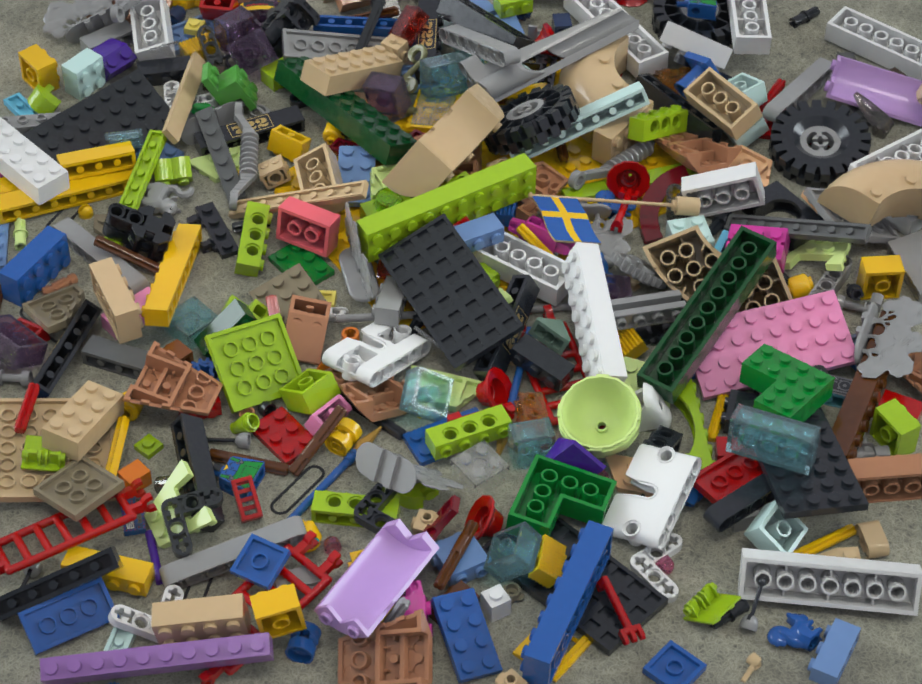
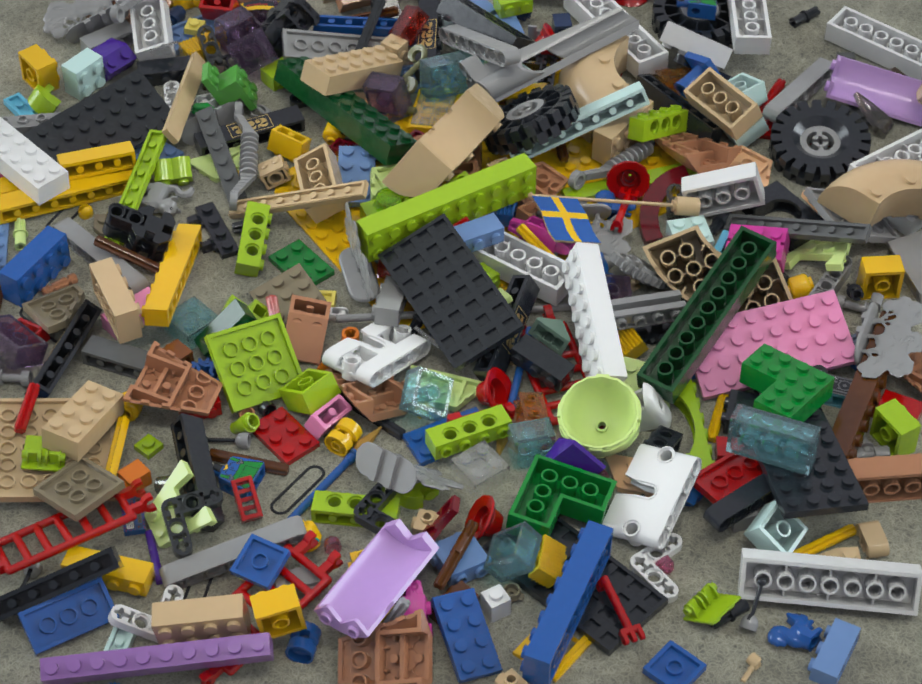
clear light blue brick [104,128,144,148] -> none
coral brick [276,196,341,258] -> none
reddish brown axle [289,405,347,477] -> none

